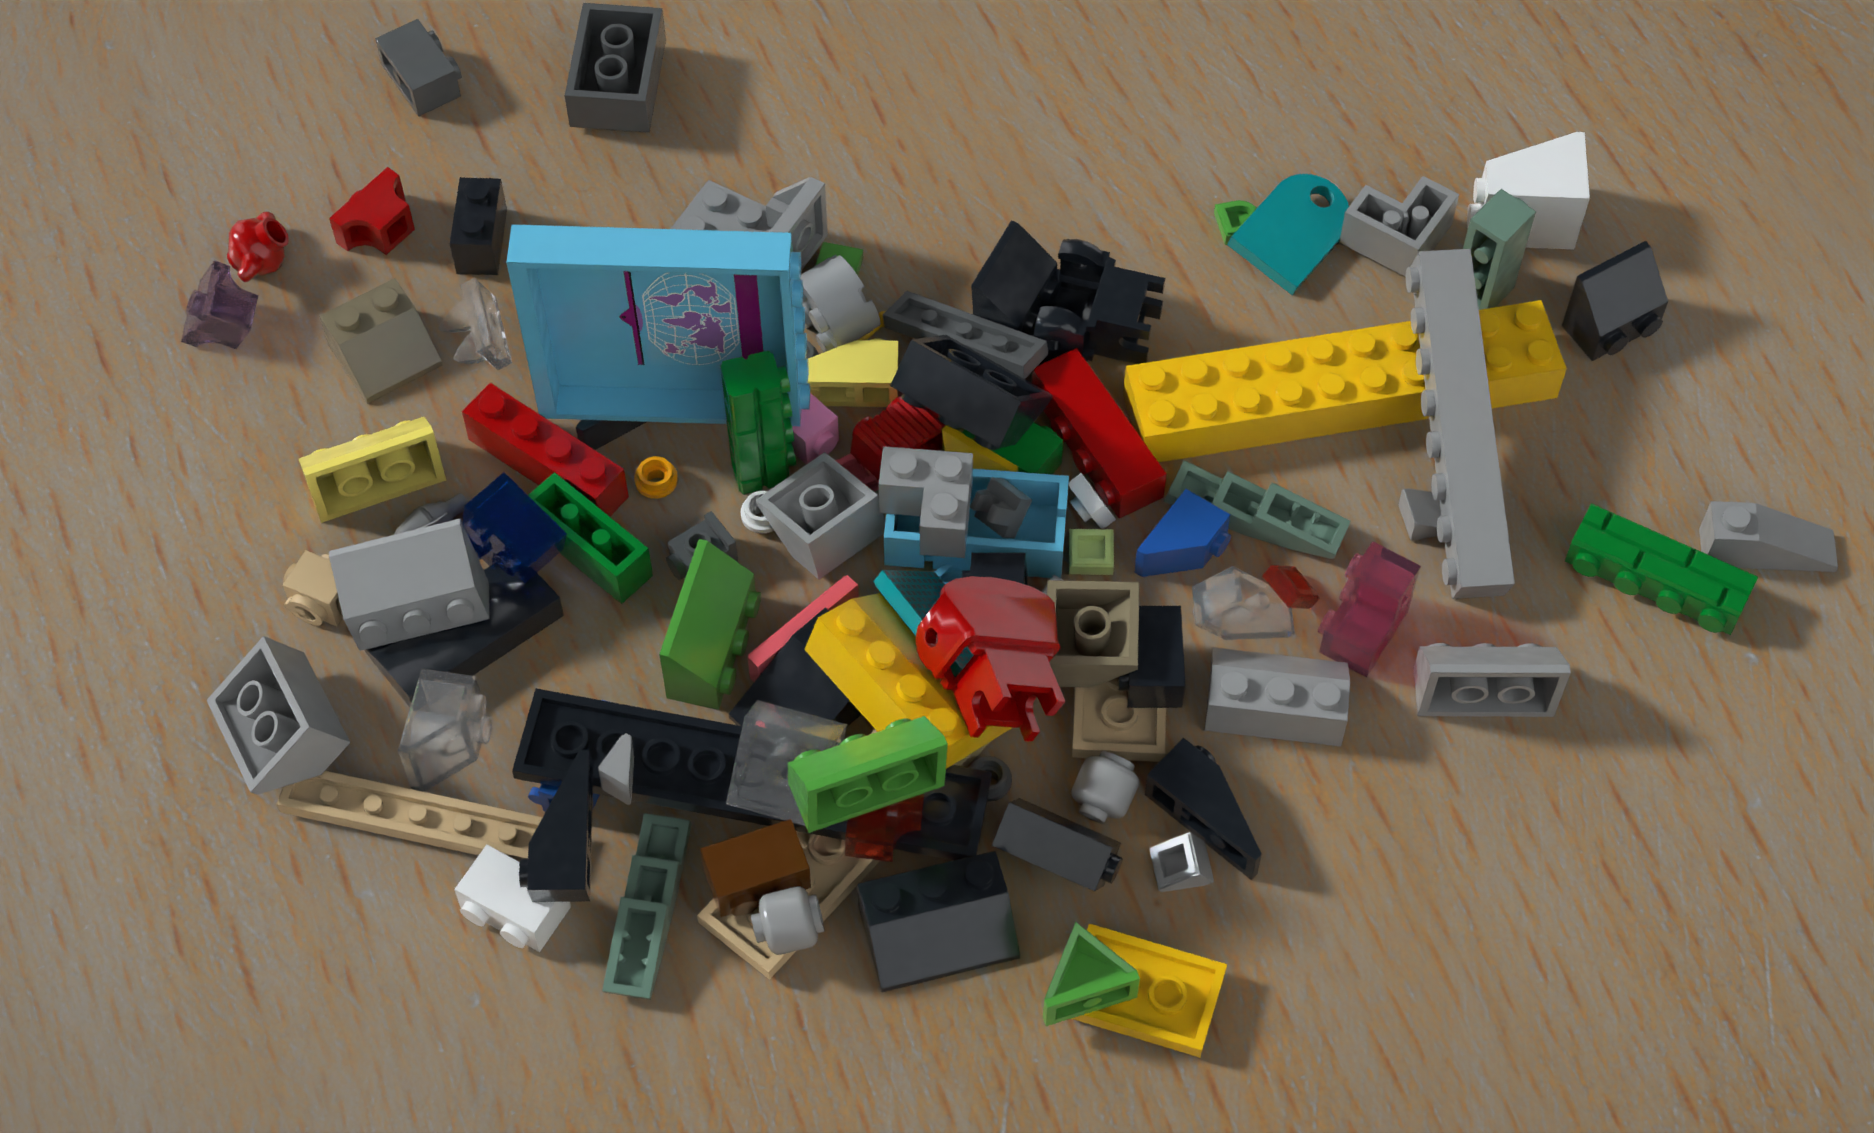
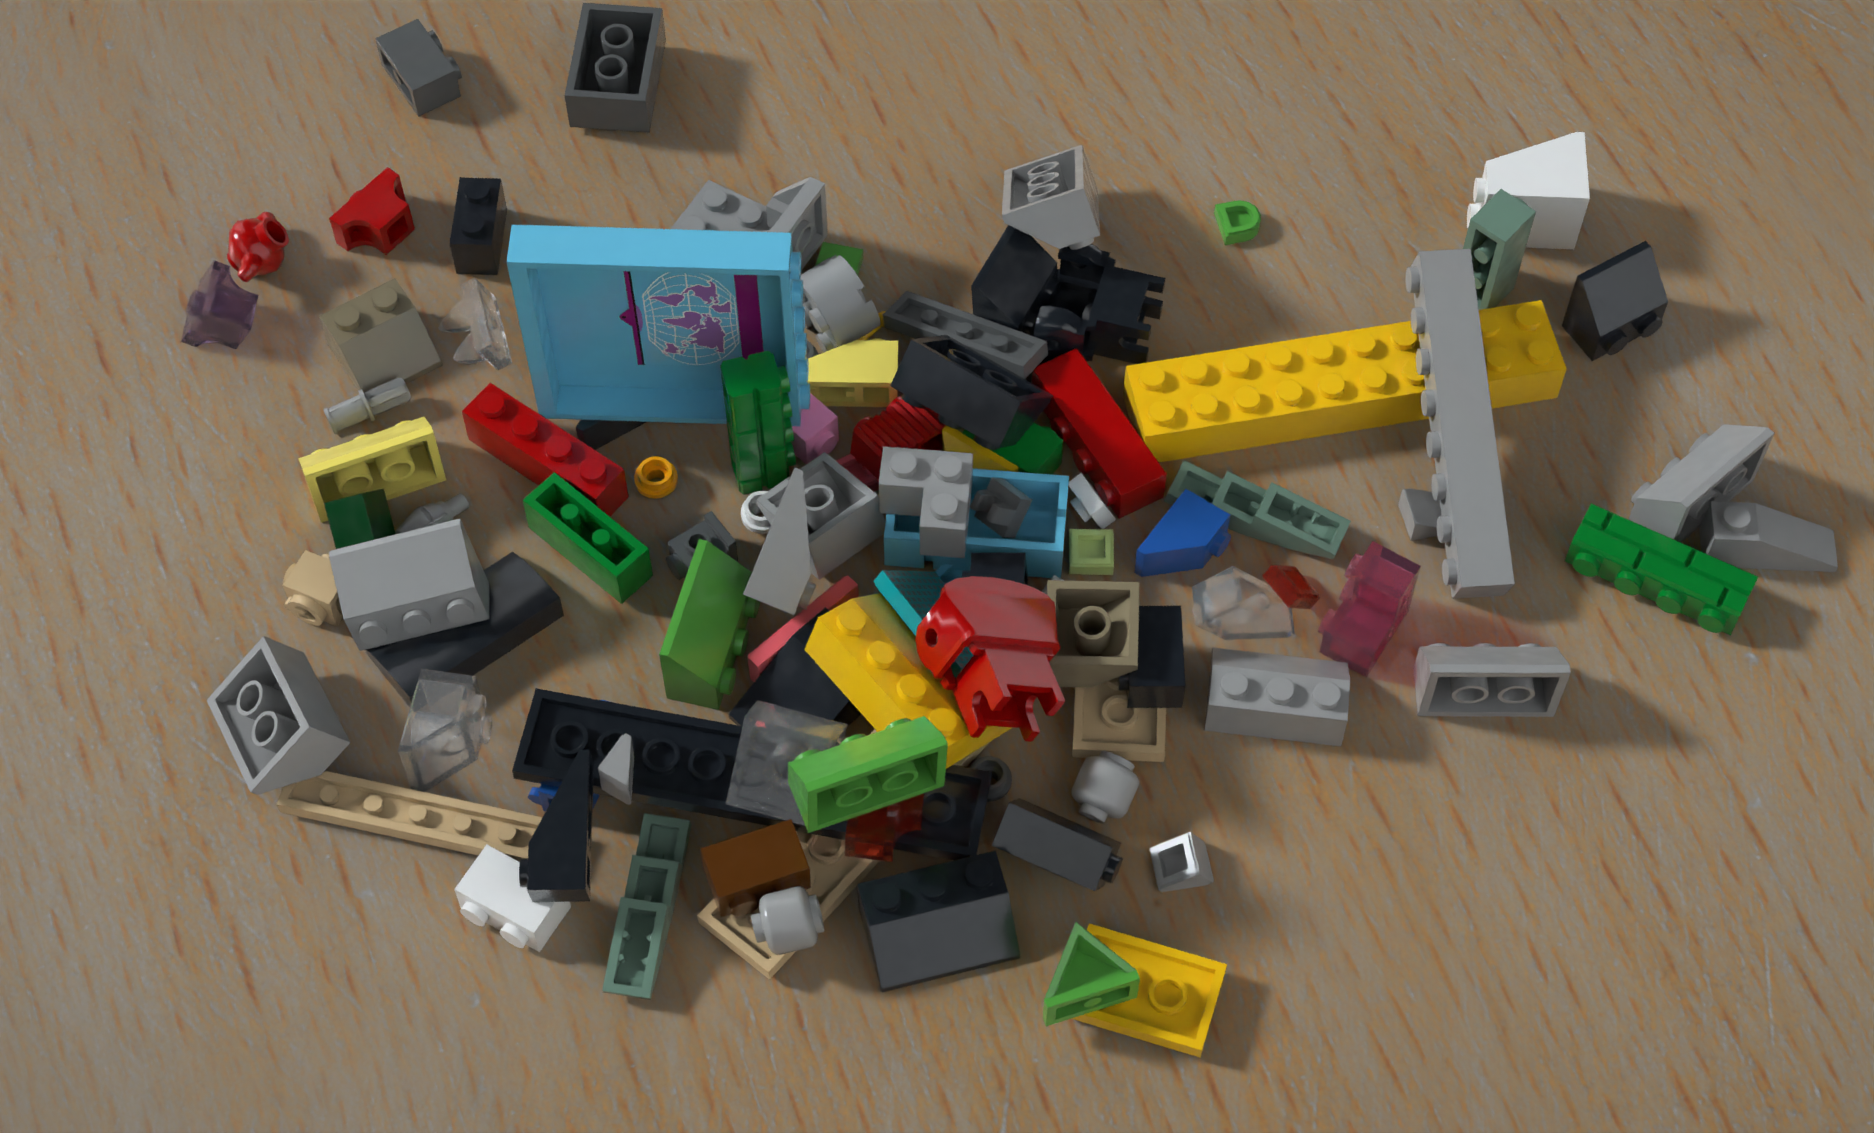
clear blue brick [462,472,567,583] -> none
black slope [1145,737,1262,880] -> none
teal tile [1227,174,1349,295] -> none
light grey brick [1339,176,1459,277] -> none
none -> light grey axle [323,378,411,434]
none -> dark green brick [324,488,396,549]
none -> light grey slope [743,467,816,615]
none -> light grey slope [1002,145,1100,250]
none -> light grey slope [1628,424,1775,543]

